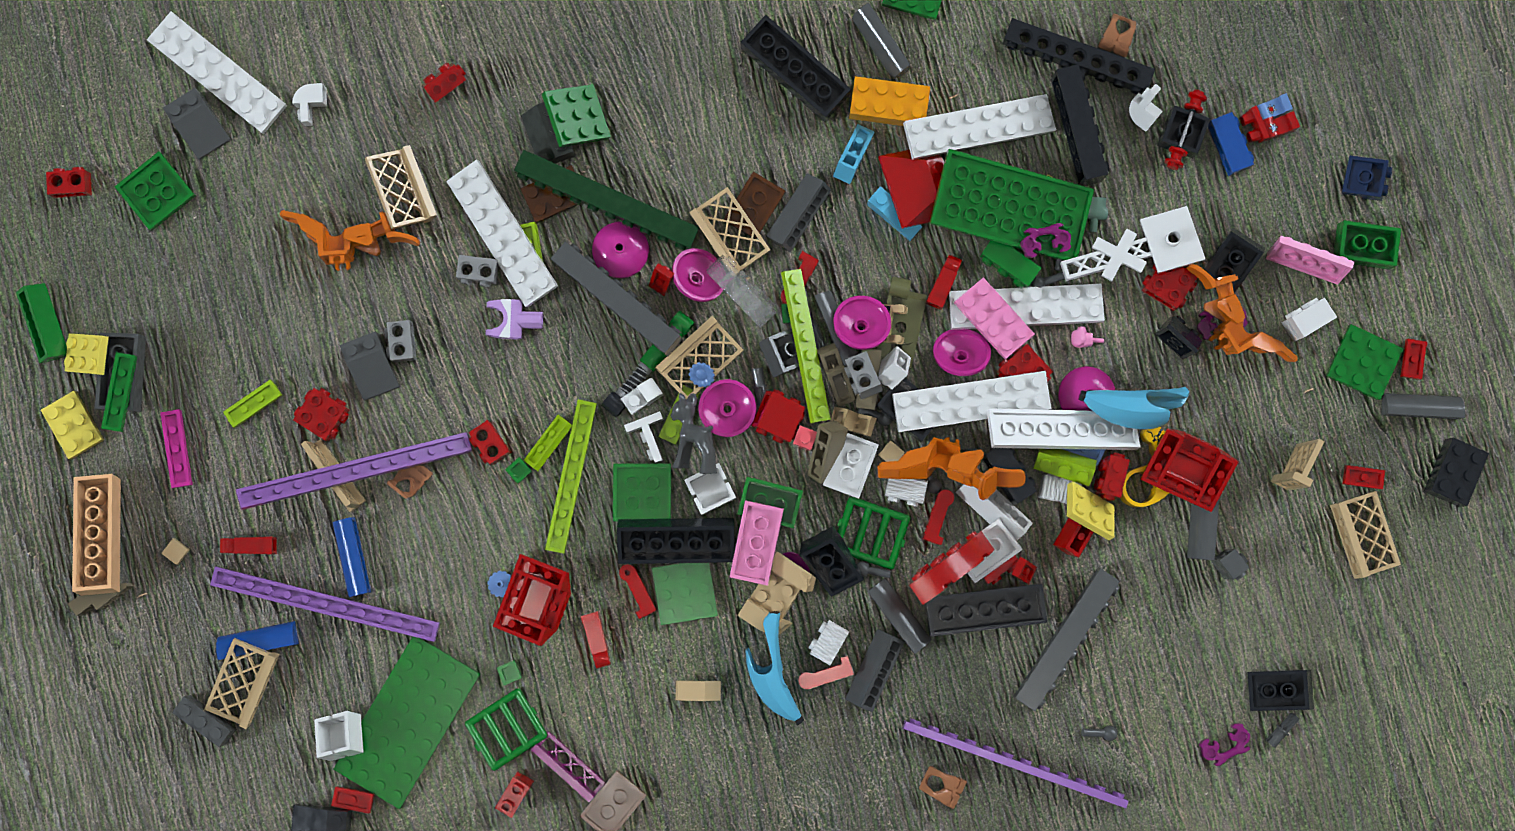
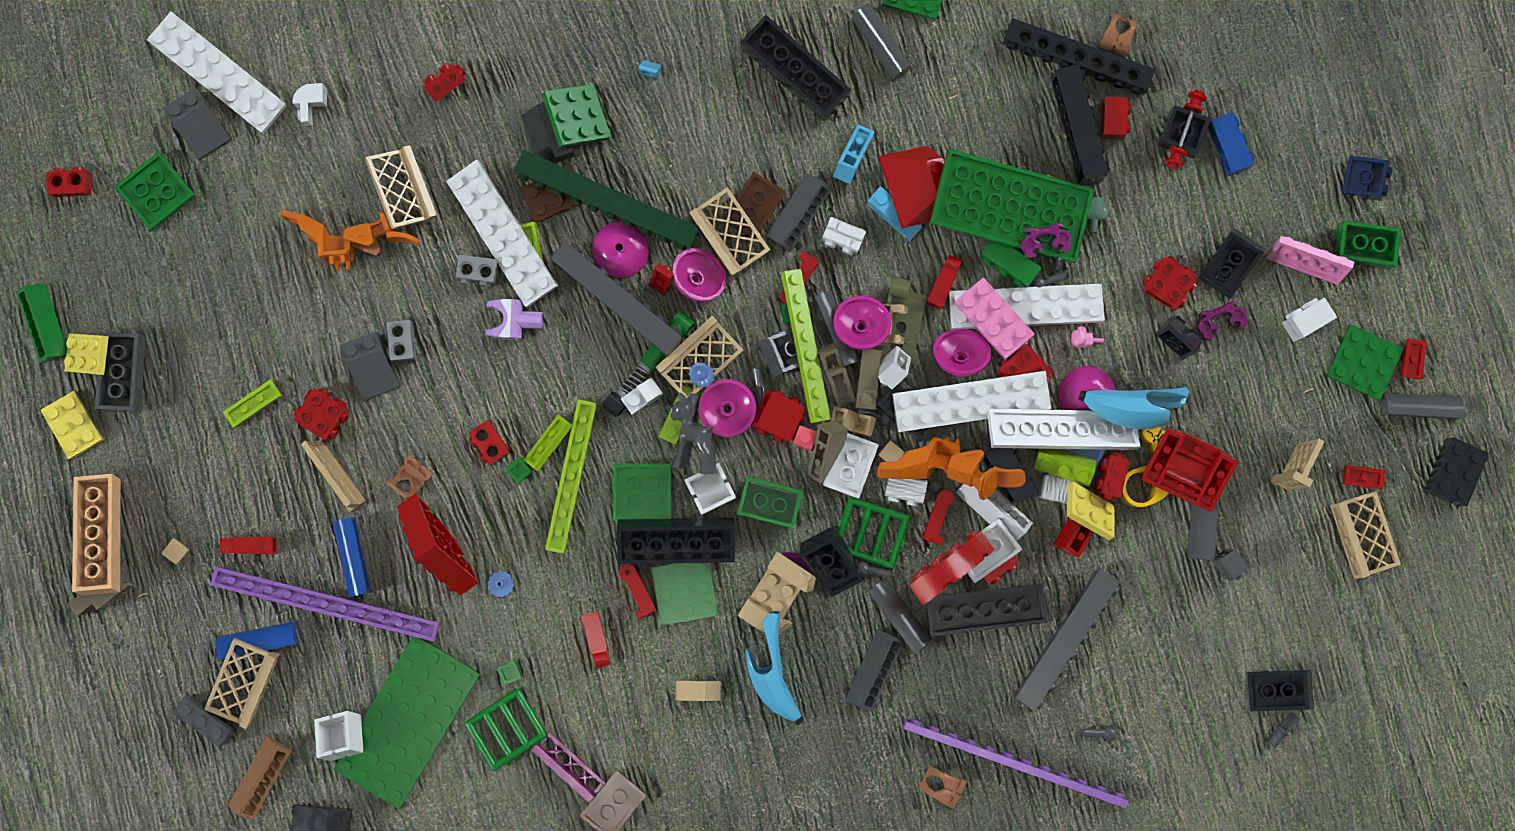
green plate [101,352,138,432] -> none
dark pink plate [160,409,193,488] -> none
medium lavender plate [236,432,472,510] -> none
red plate [331,786,375,814] -> none
red slope [493,554,571,646] -> none
red hips [495,771,534,818] -> none
white bracket [624,411,664,464] -> none
clear brick [706,255,777,328] -> none
bright pink plate [730,500,784,586] -> none
leg [798,655,854,689] -> none
white brick [809,620,849,665] -> none
light grey brick [844,351,883,400] -> none
light orange brick [849,76,930,126] -> none
white plate [903,94,1056,160] -> none
red plate [1012,557,1037,585] -> none
white piece [1060,206,1205,281] -> none
white brick [1129,84,1163,132] -> none
orange piece [1187,264,1298,362] -> none
magenta helmet [1199,723,1250,766] -> none
red hips [1239,93,1300,143] -> none
none -> medium nougat brick [228,736,292,820]
none -> red brick [397,494,479,596]
none -> medium azure slope [639,60,661,78]
none -> white brick [822,217,866,256]
none -> red brick [1101,97,1131,139]

